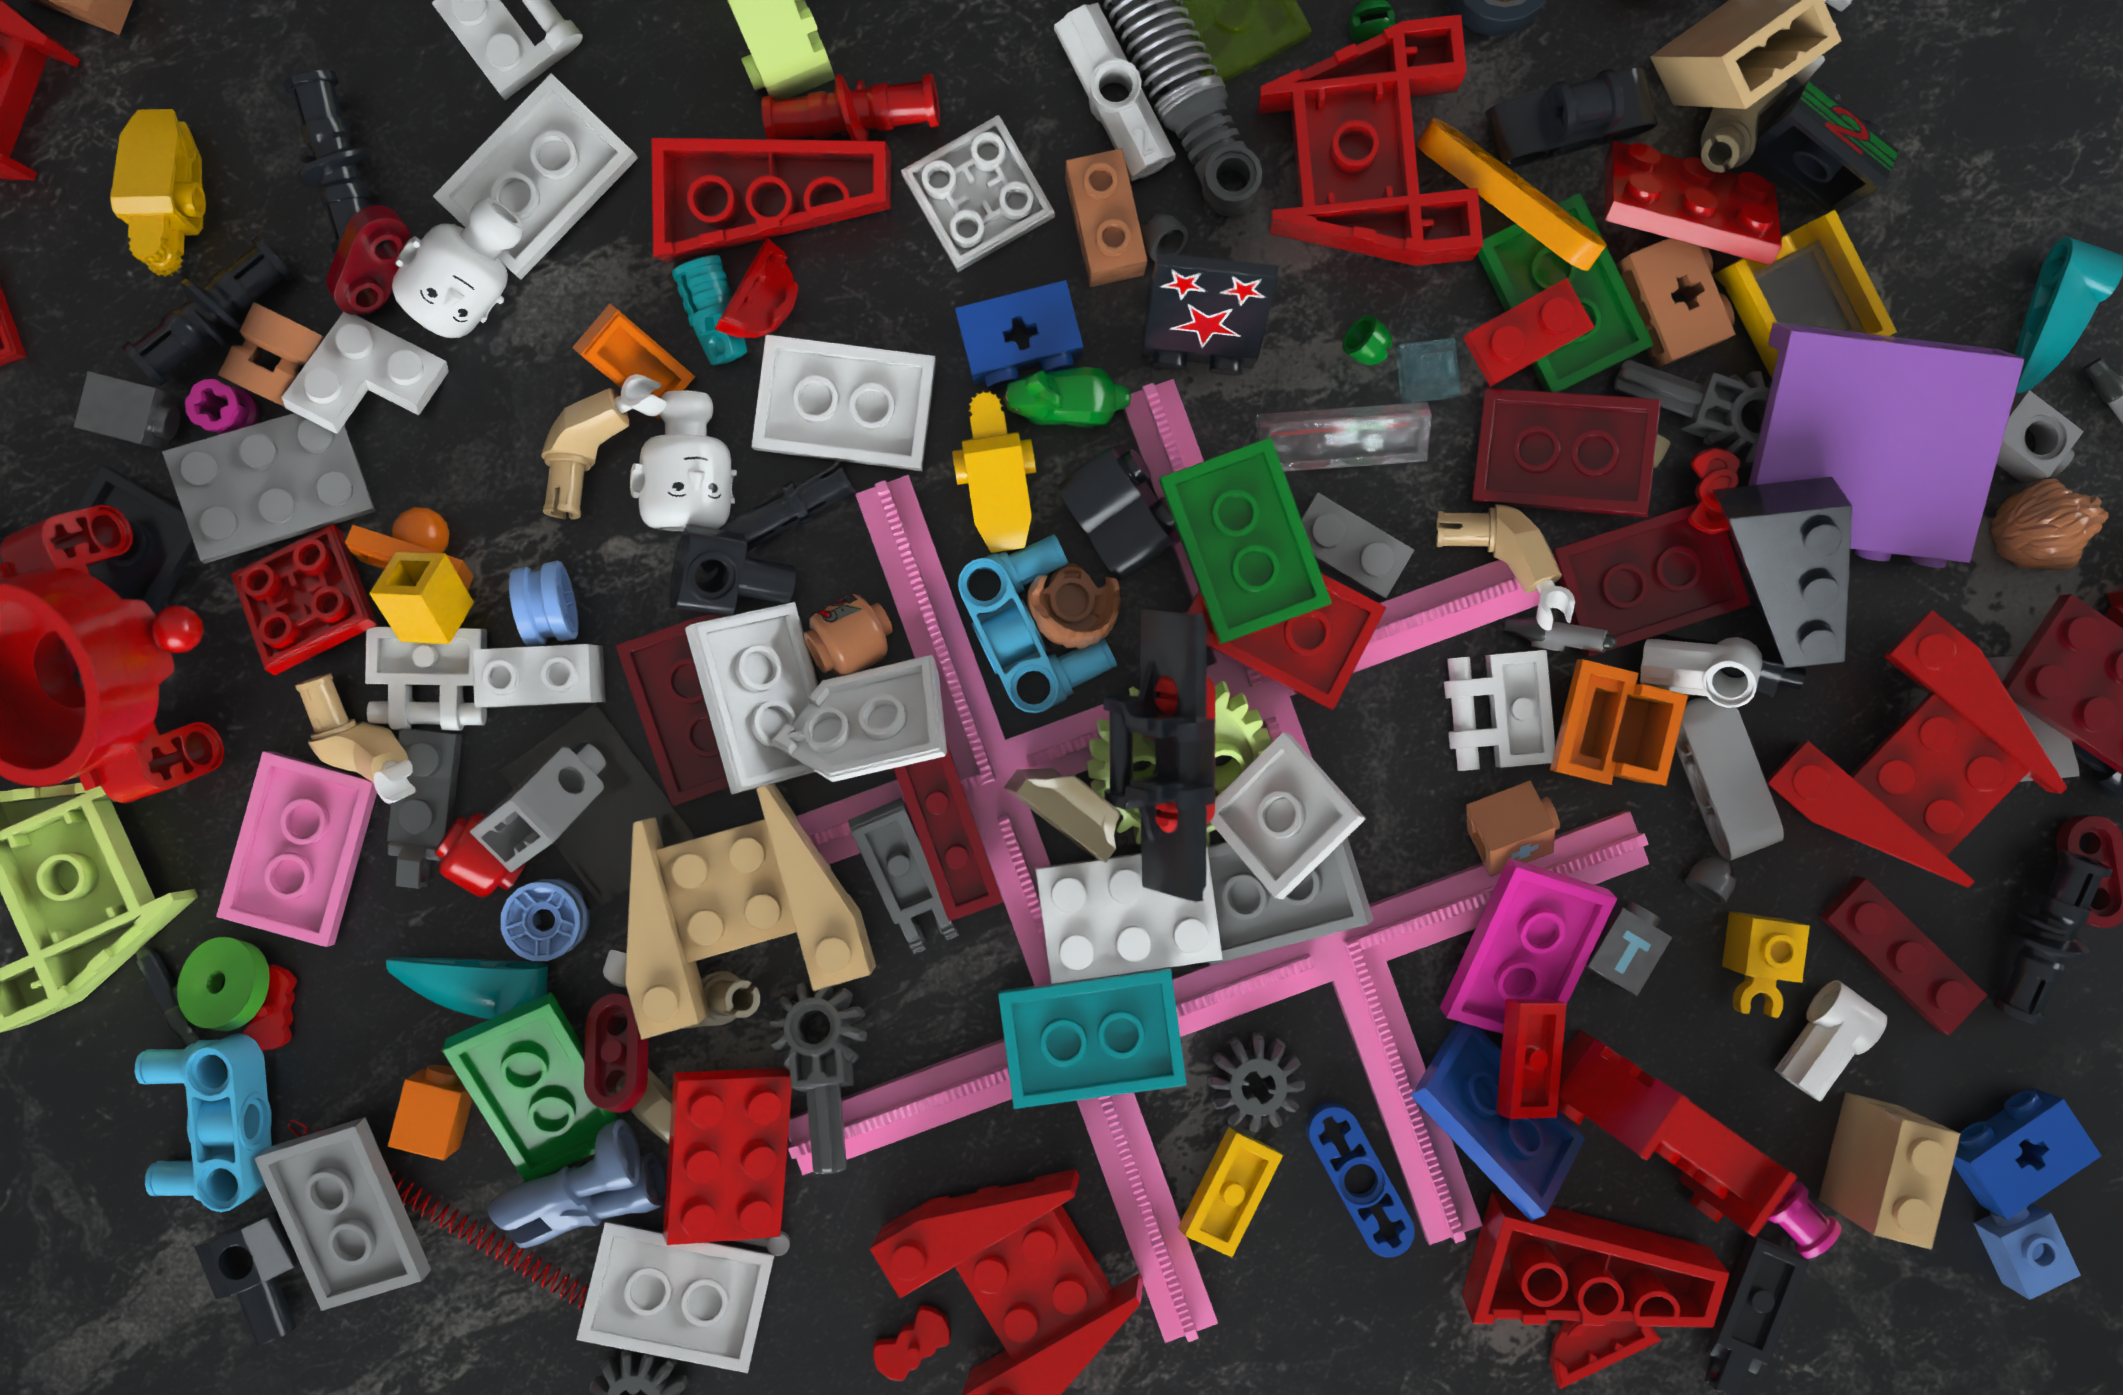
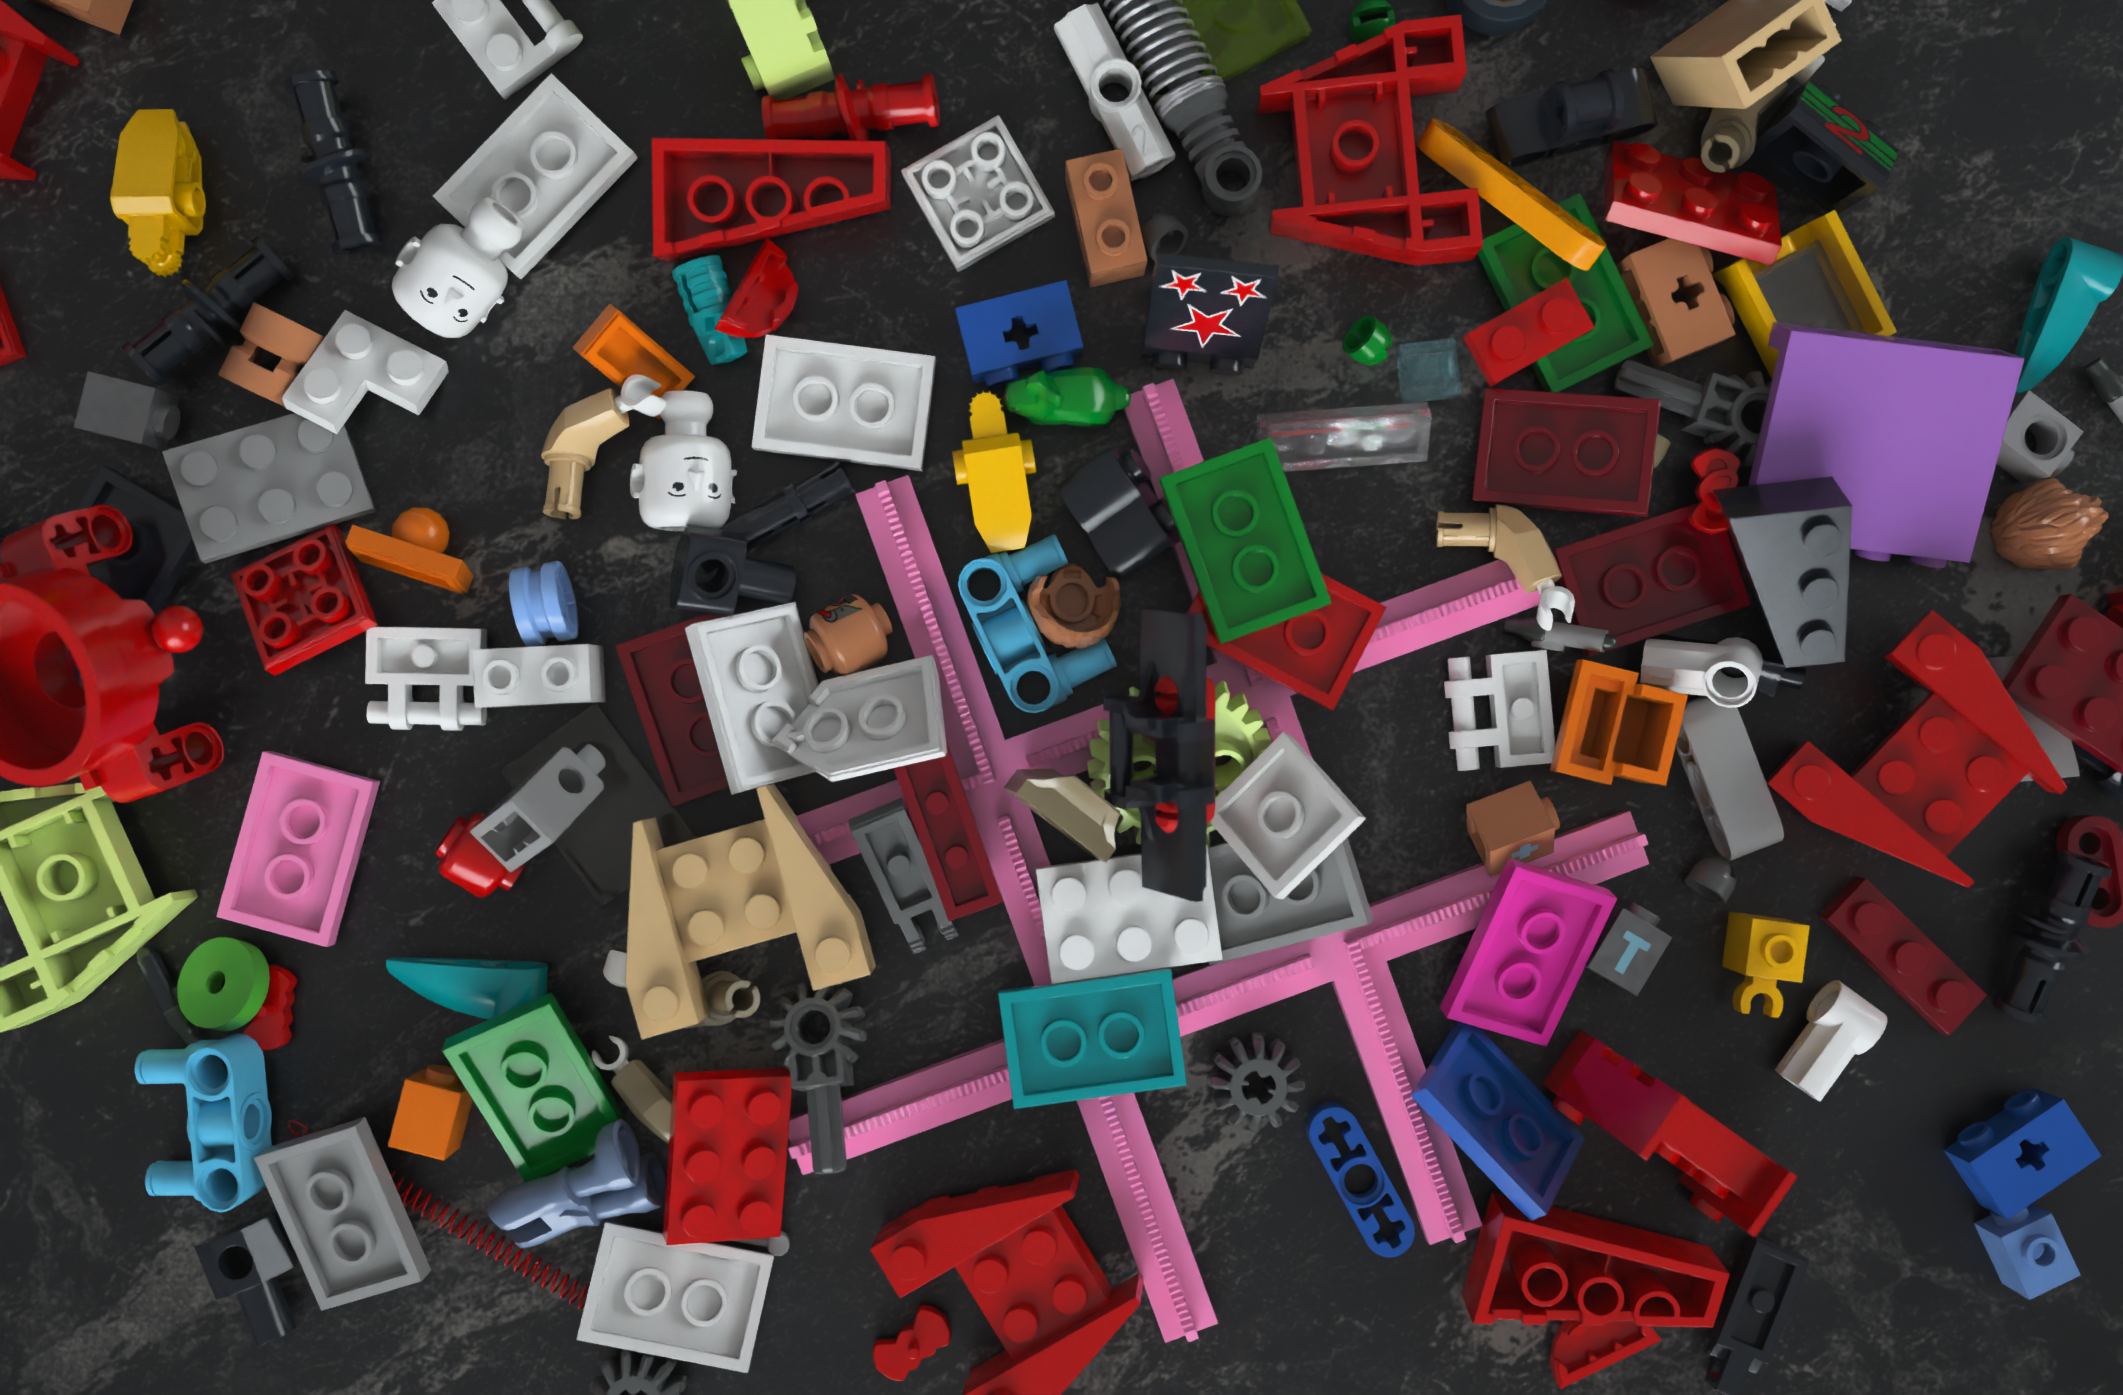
dark pink bush [185,379,259,435] -> none
tan arm [295,673,416,804] -> none
dark red plate [326,205,411,315] -> none
yellow brick [370,552,474,644] -> none
dark grey hinge [387,729,462,889] -> none
light blue wheel [501,878,590,961] -> none
dark red plate [584,993,648,1113] -> none
yellow plate [1178,1127,1283,1257] -> none
light grey plate [1301,493,1415,600] -> none
red plate [1496,999,1567,1119] -> none
dark pink bush [1768,1181,1842,1259] -> none
tan brick [1819,1092,1960,1250] -> none

